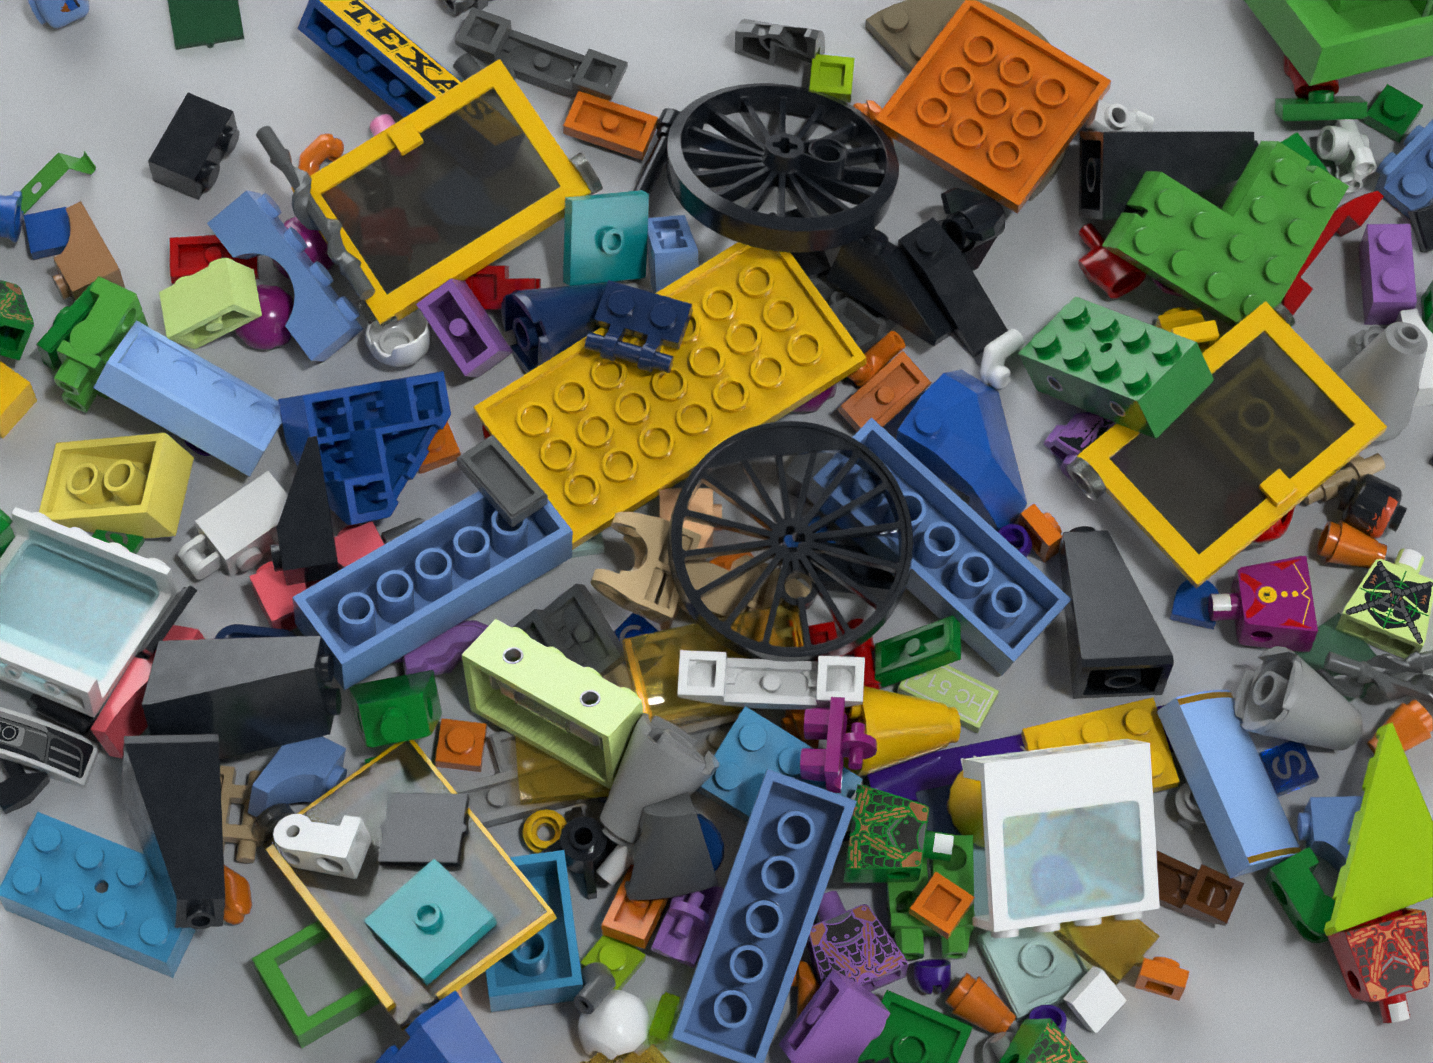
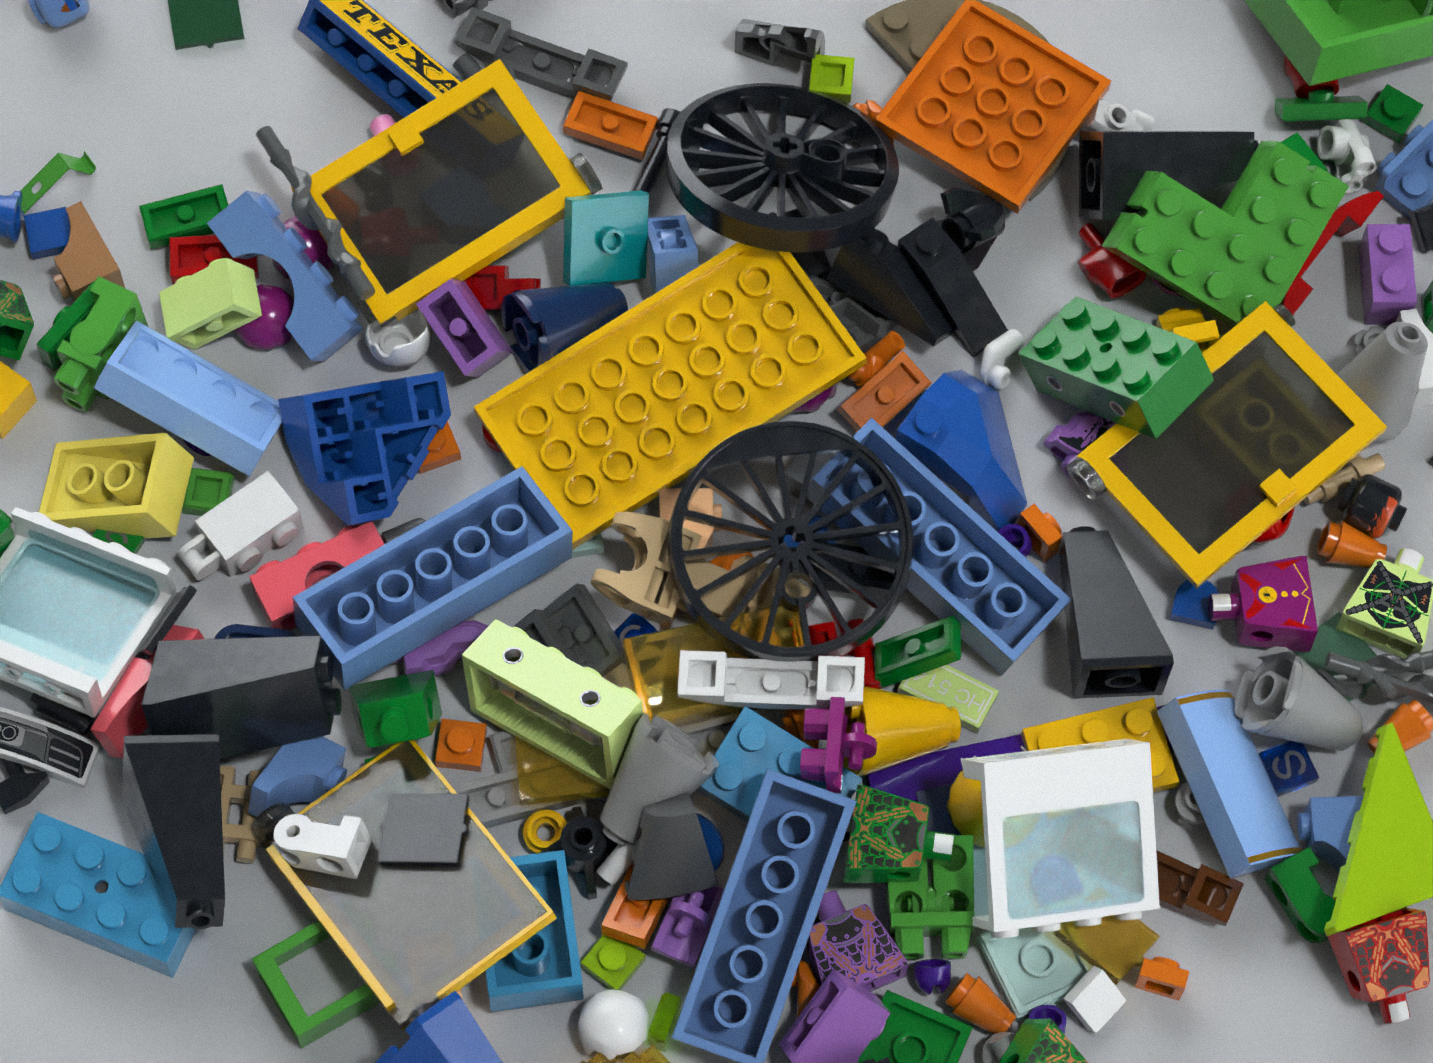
black brick [148,92,240,200] -> none
orange arm [223,865,252,925] -> none
black slope [270,436,340,585] -> none
orange arm [298,133,344,176] -> none
plate [363,859,497,986] -> none
dark grey tile [457,435,548,527] -> none
dark grey arm [574,962,616,1014] -> none
dark blue plate [584,280,693,373] -> none
orange plate [909,872,975,940] -> none
none -> green plate [139,184,228,249]
none -> bright green tile [182,468,235,516]

